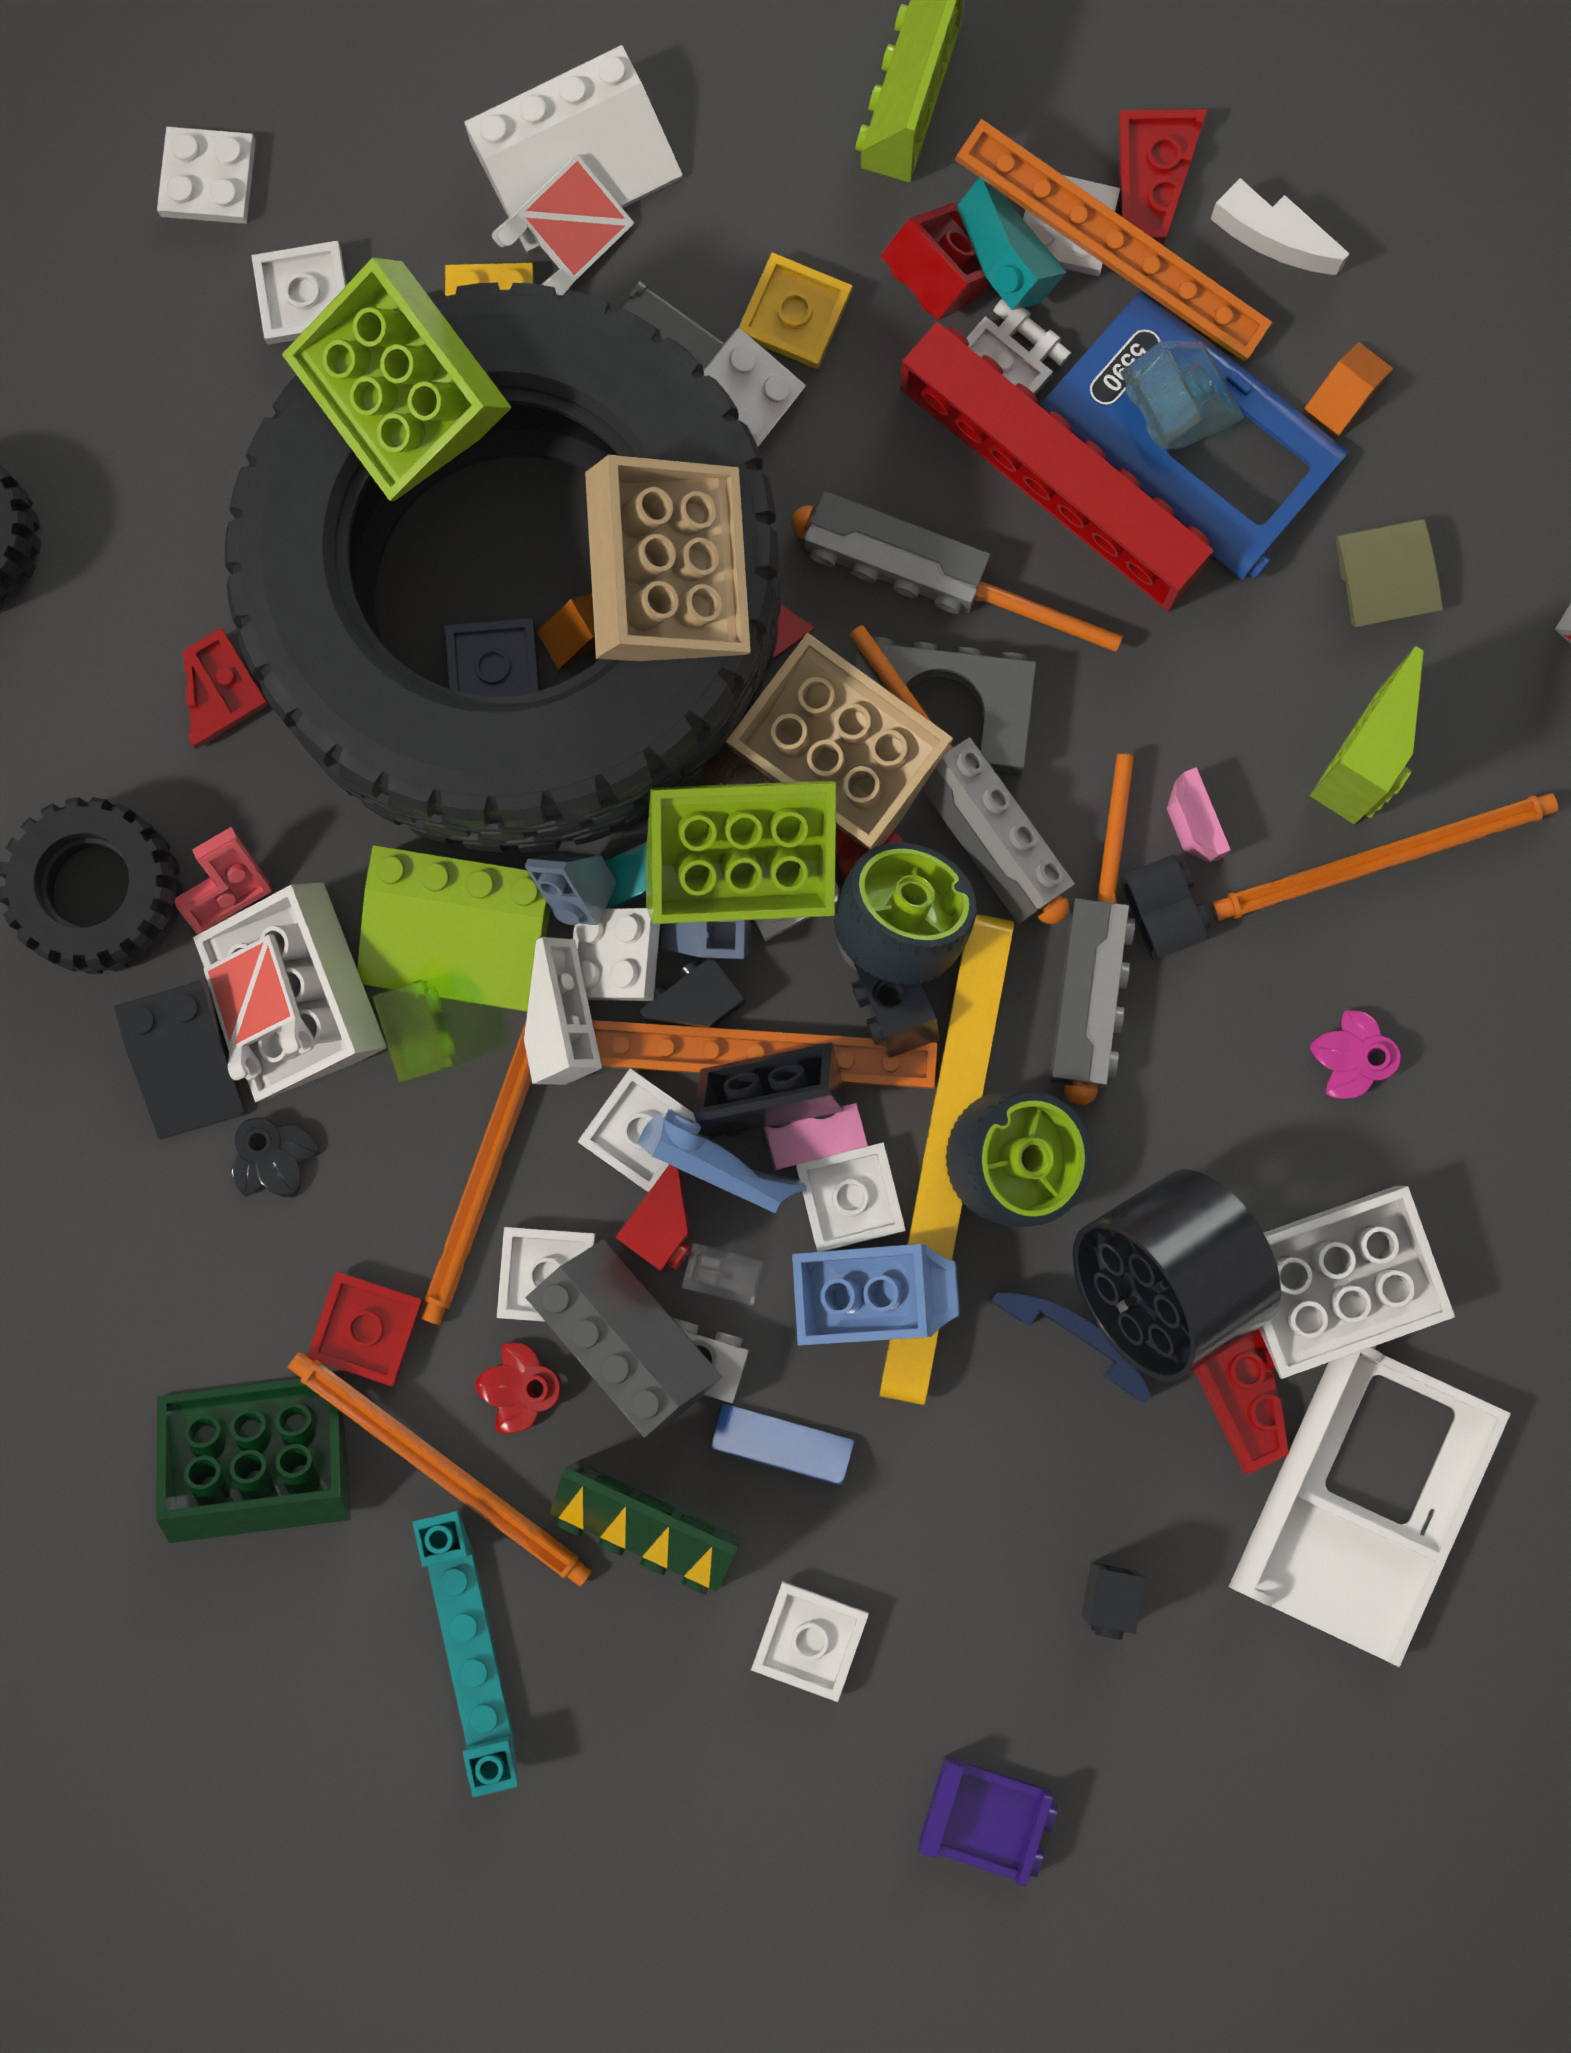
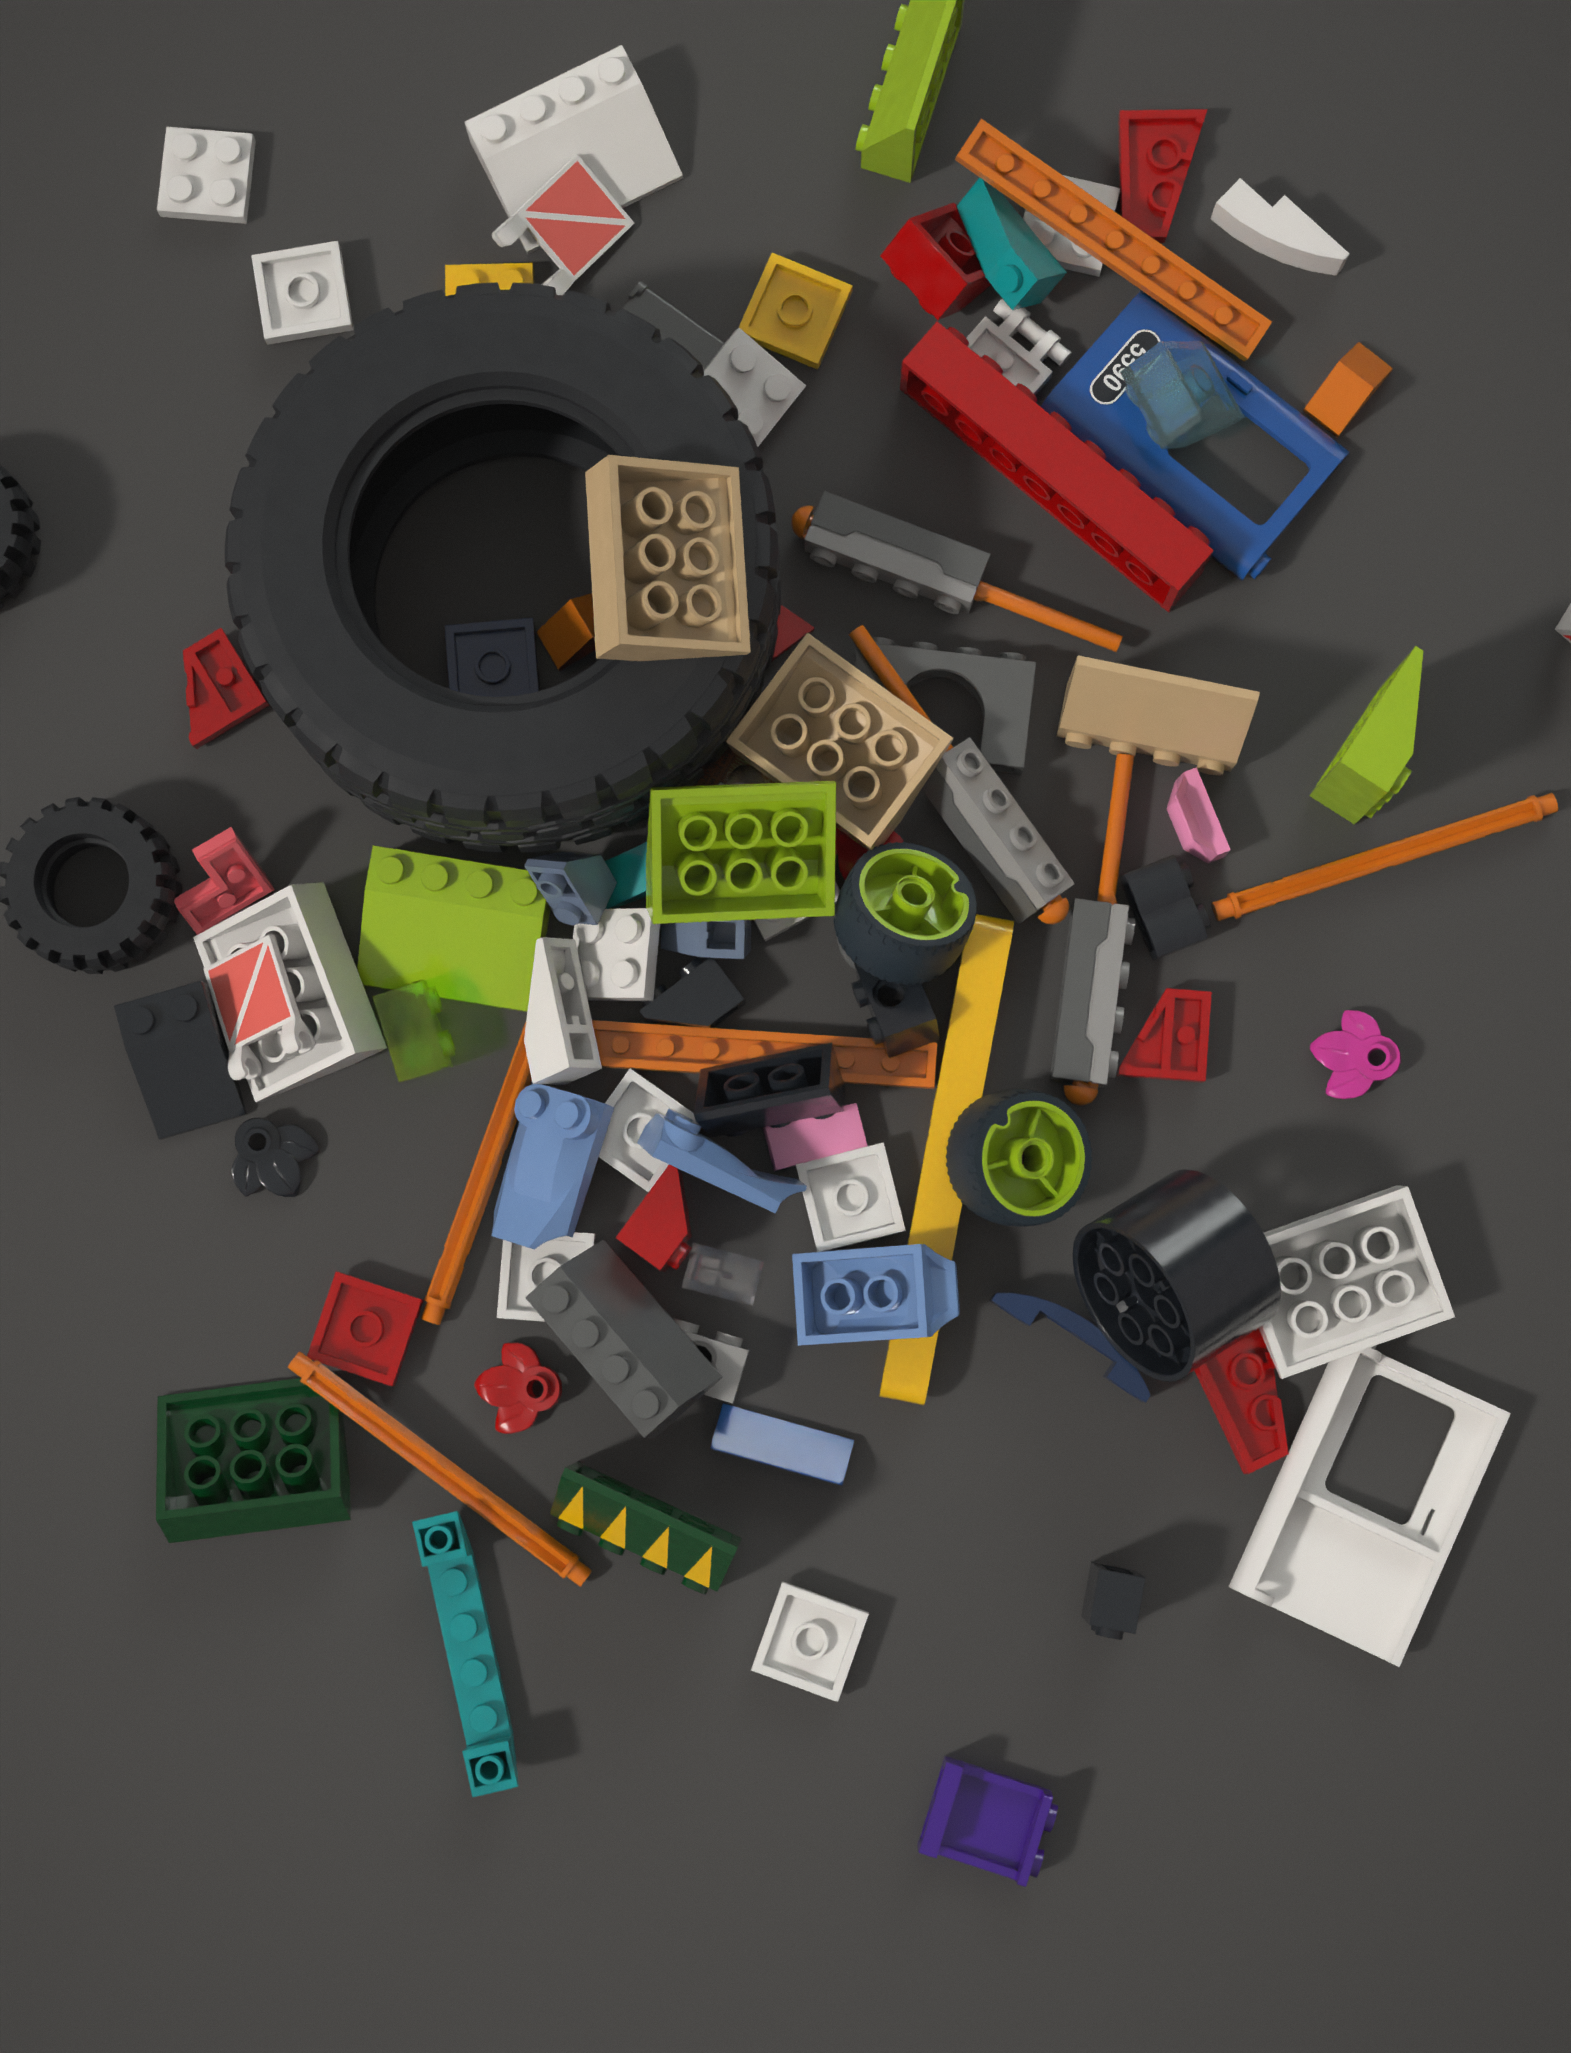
lime slope [282,257,512,501] -> none
olive slope [1335,518,1443,627] -> none
none -> medium blue slope [491,1083,614,1250]
none -> tan slope [1056,655,1260,775]
none -> red wing [1117,988,1212,1083]

